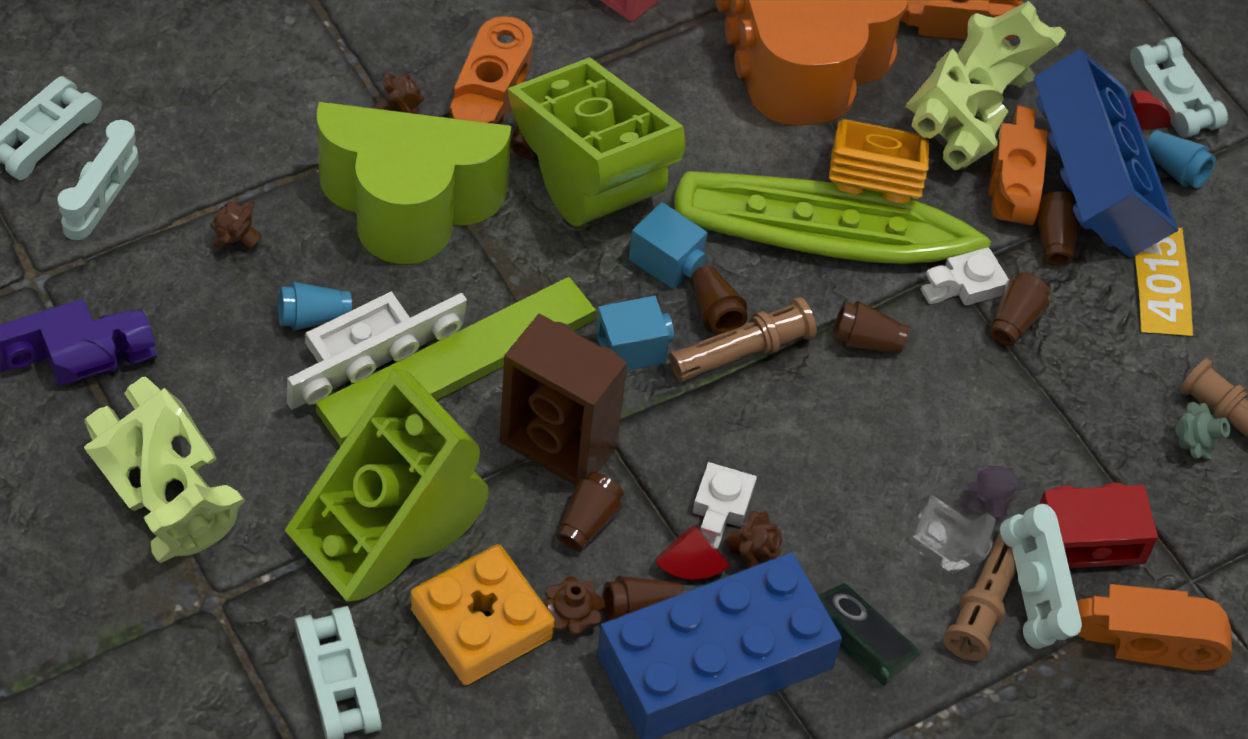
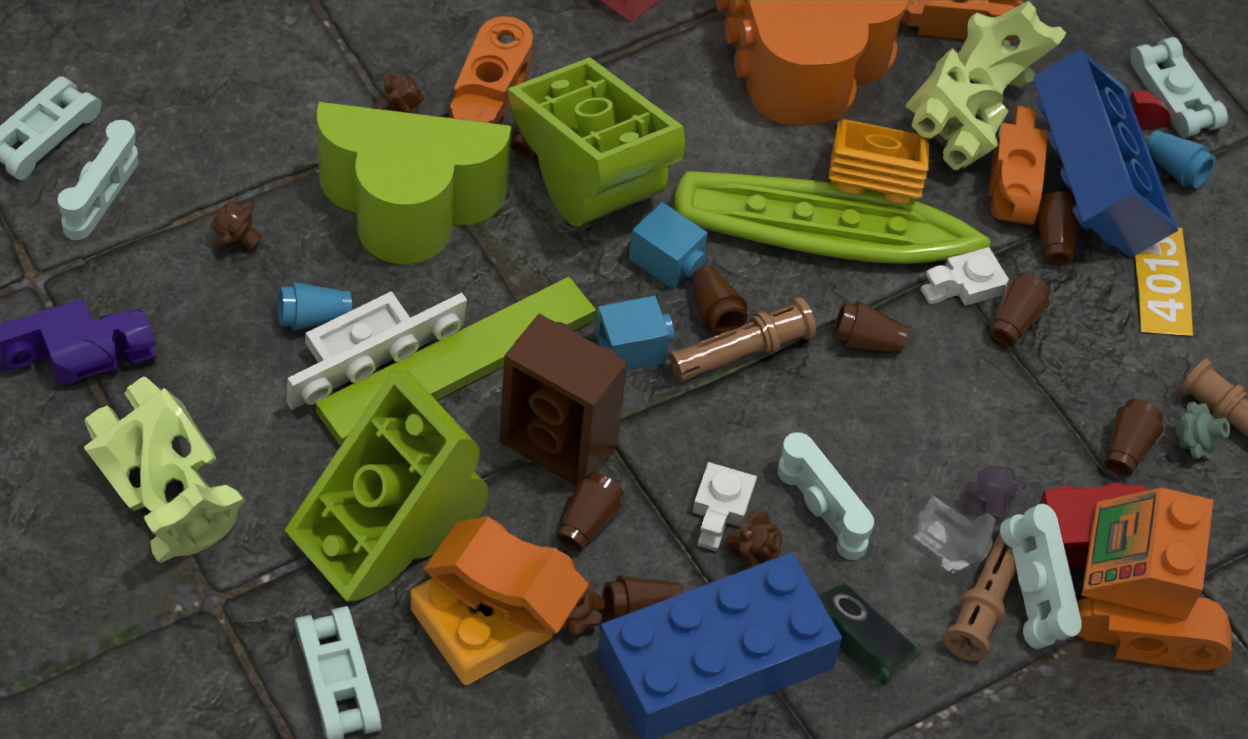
red tile [655,524,729,579] -> none
none -> orange brick [424,516,589,634]
none -> light aqua plate [777,432,874,560]
none -> orange slope [1081,487,1213,620]
none -> reddish brown cone [1104,399,1163,476]

